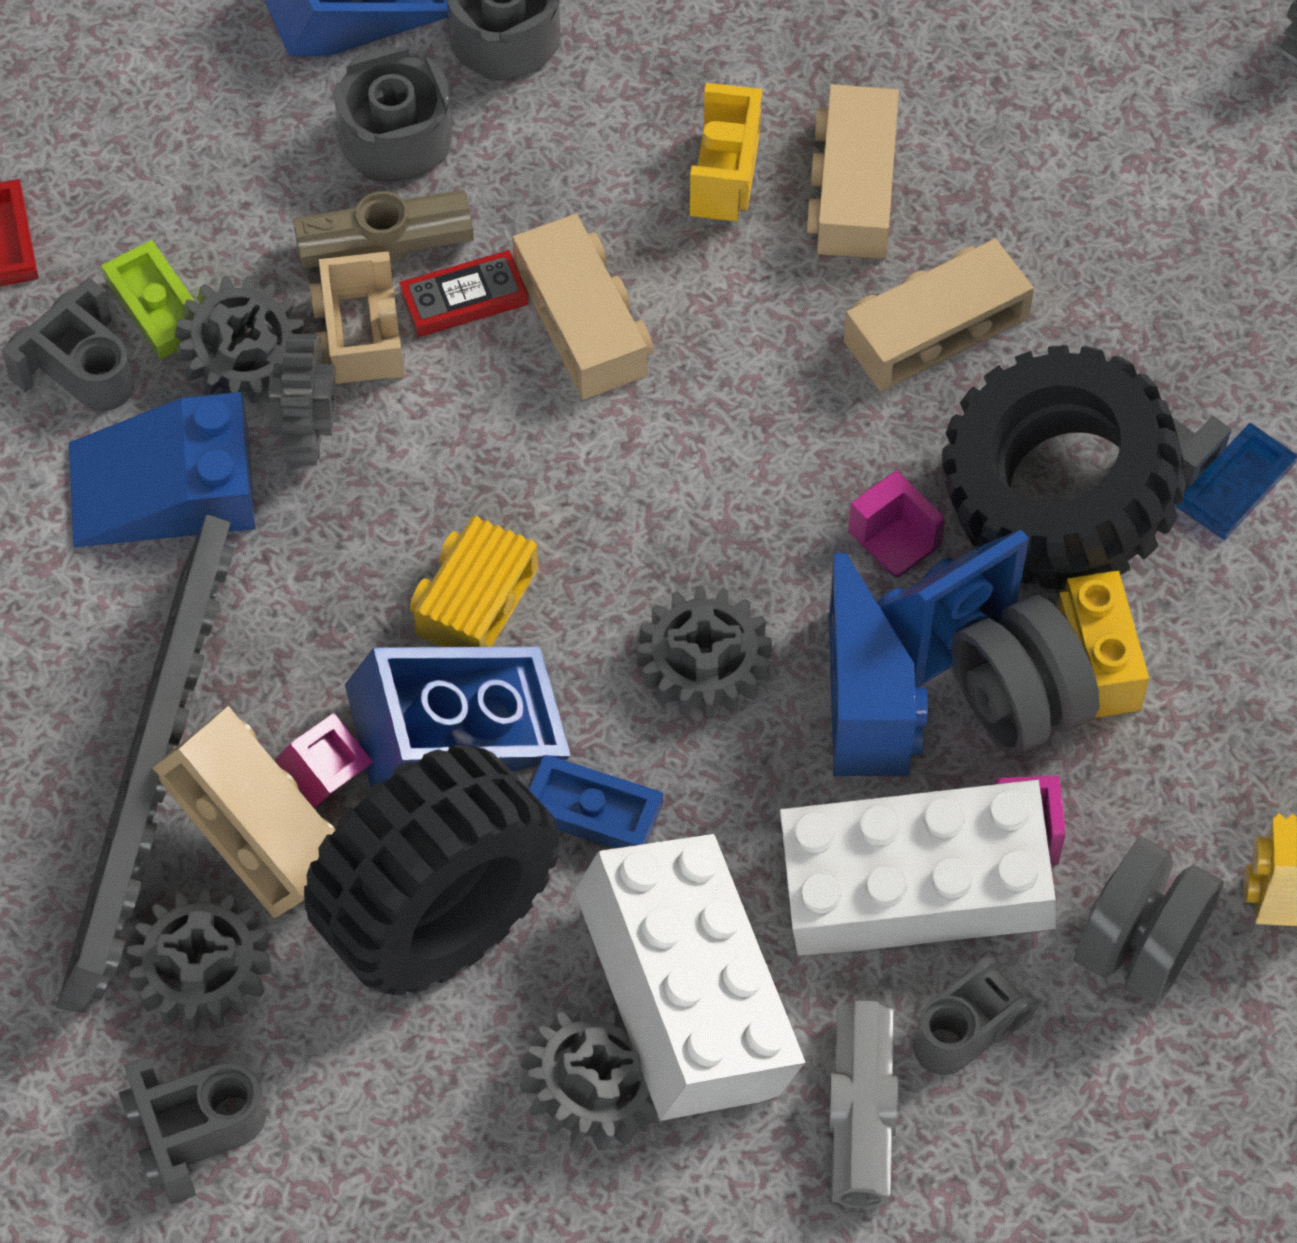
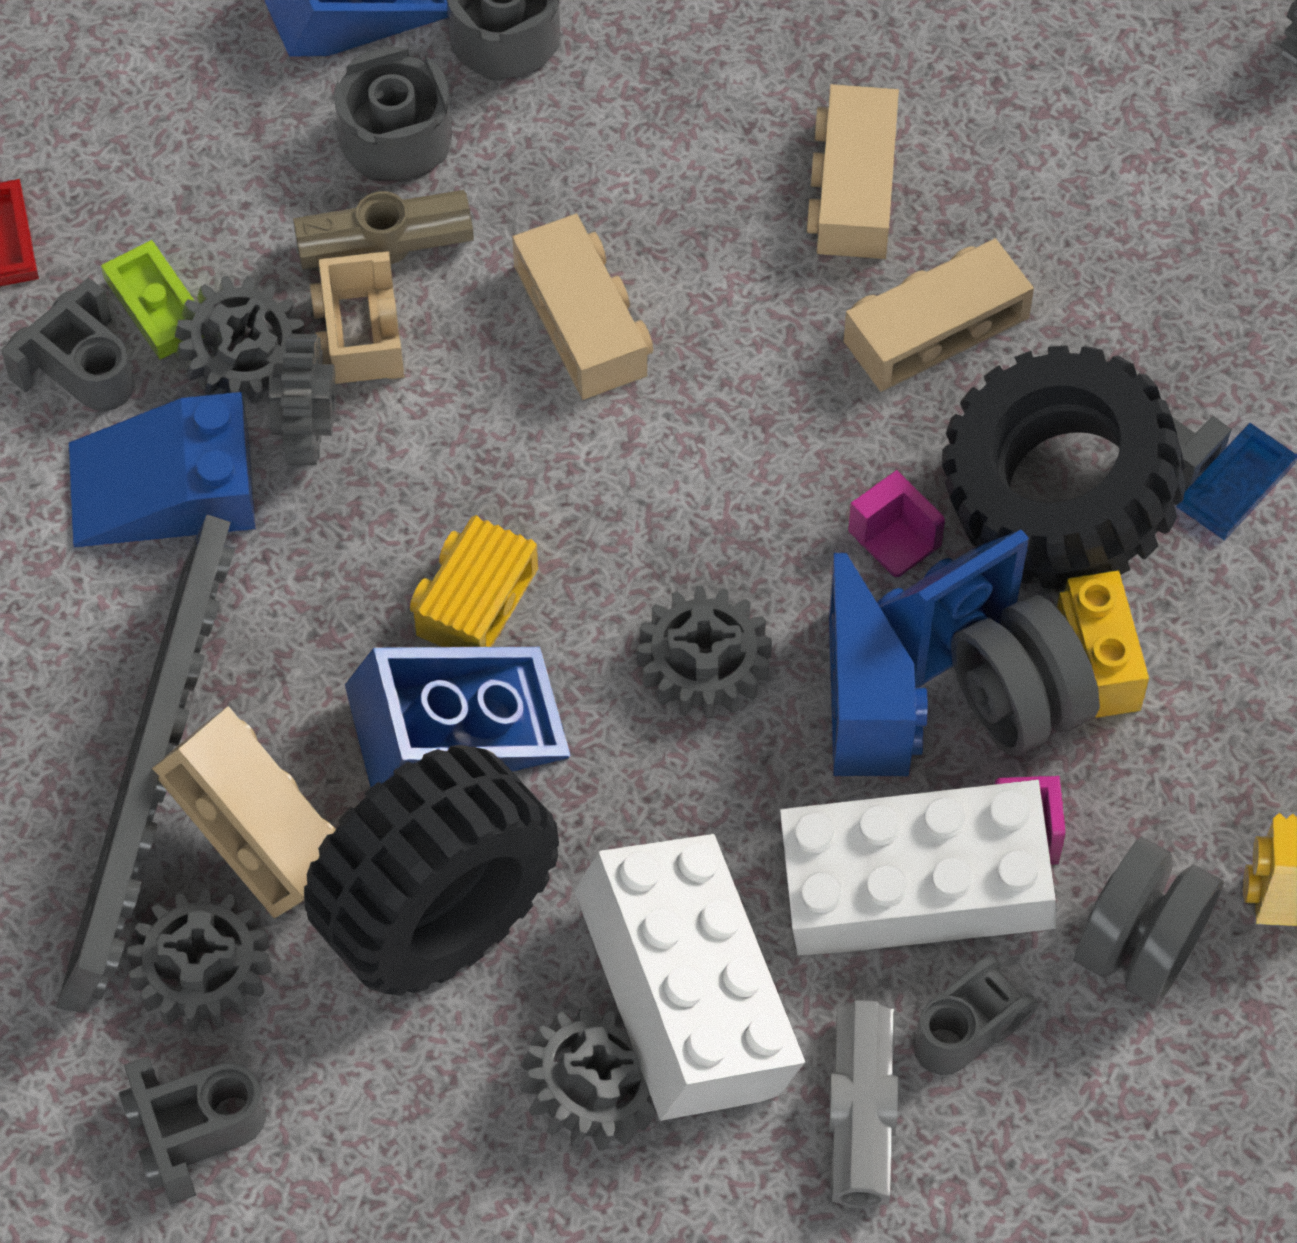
dark pink panel [274,713,373,810] -> none
tile [399,250,529,337] -> none
blue plate [529,754,663,849] -> none
yellow window [690,83,763,222] -> none

